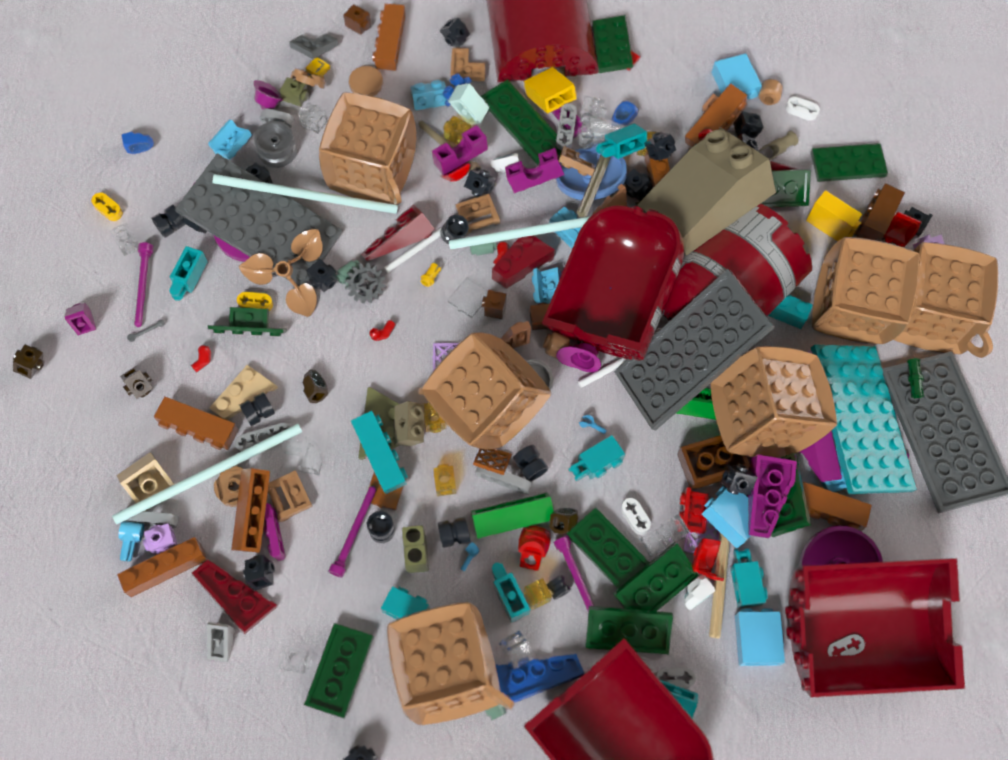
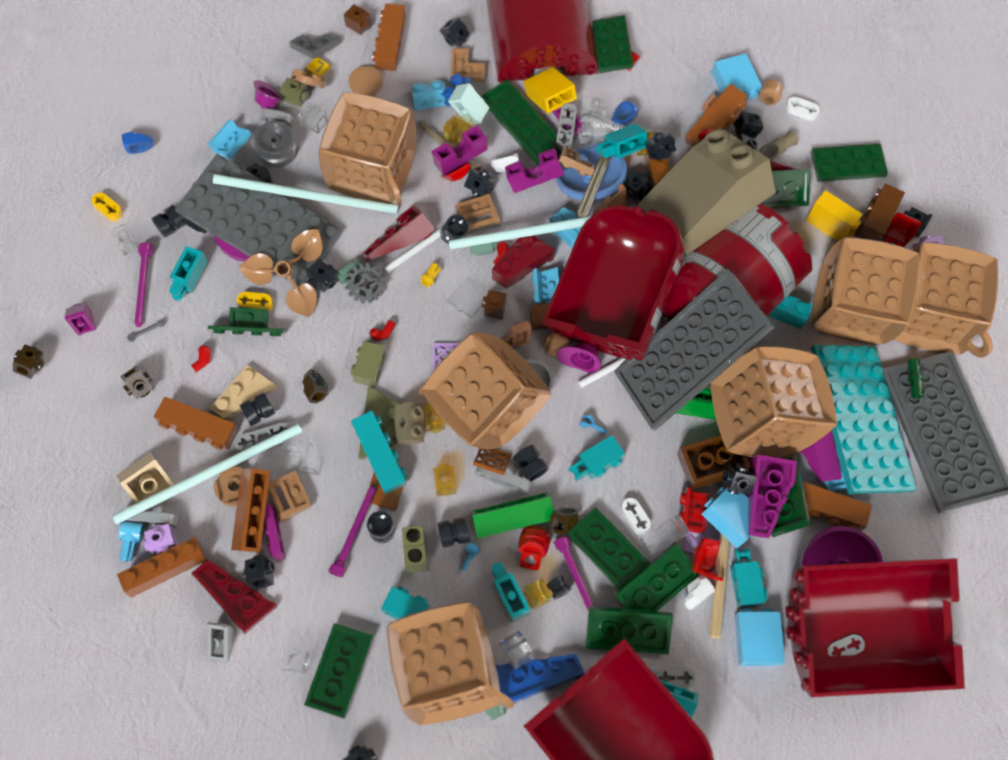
none -> olive brick [350,341,387,387]

